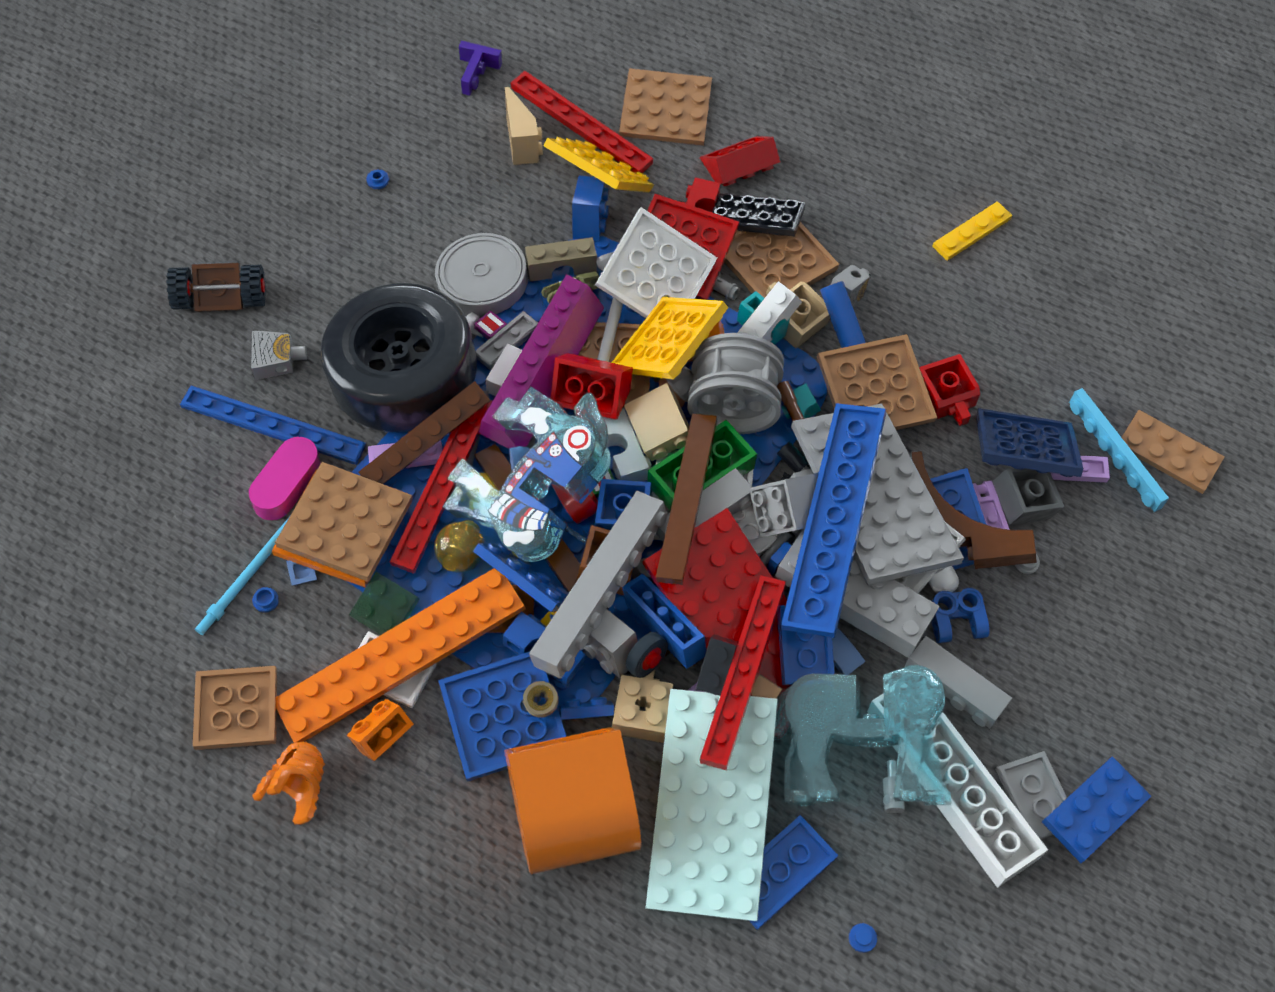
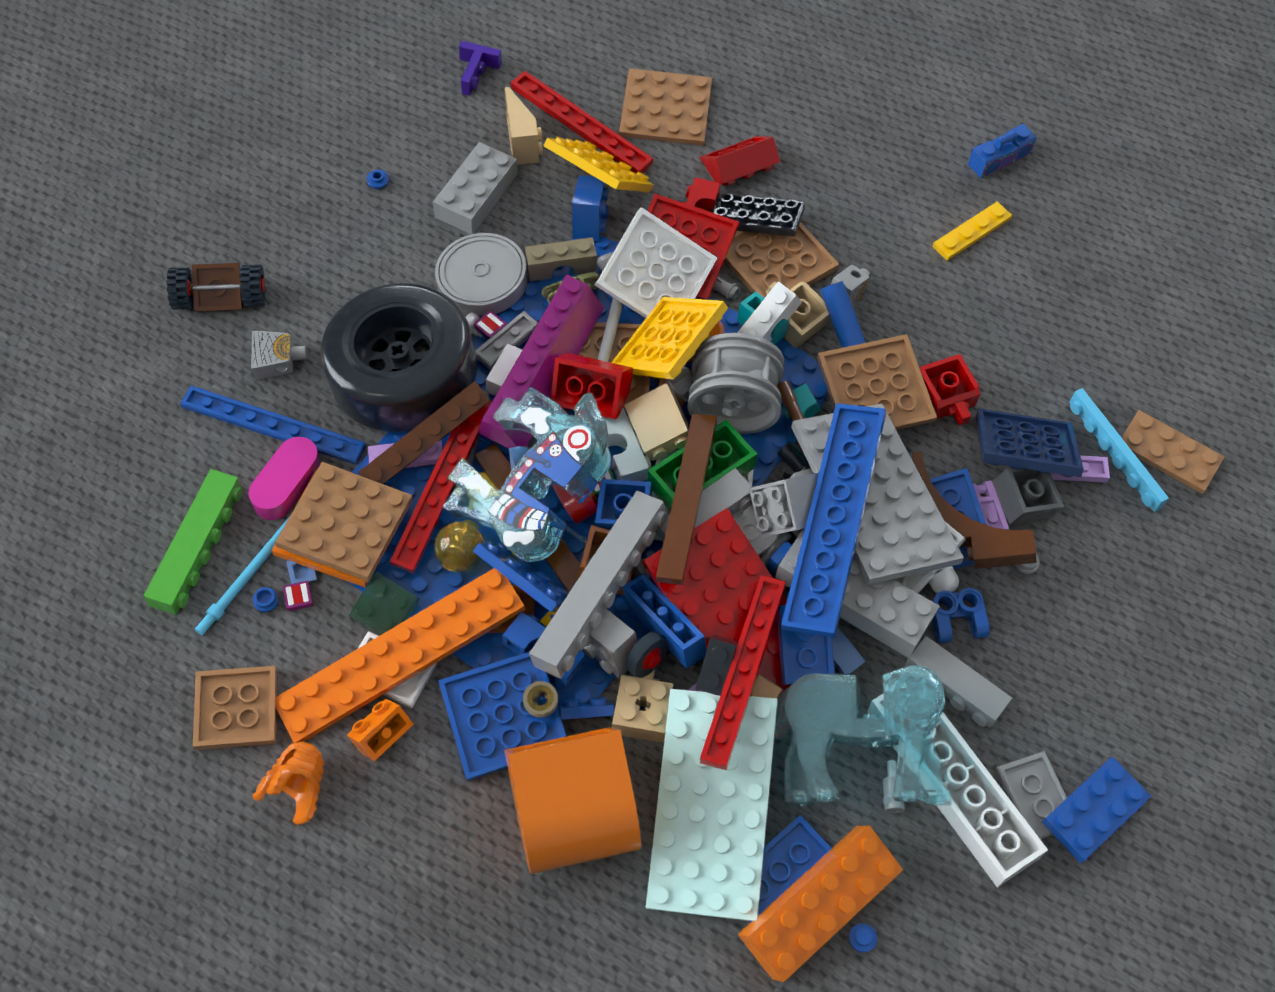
none -> bright green brick [143,469,243,615]
none -> tile [283,580,313,612]
none -> light grey brick [433,142,518,234]
none -> orange brick [738,826,903,982]
none -> blue piece [968,124,1036,178]

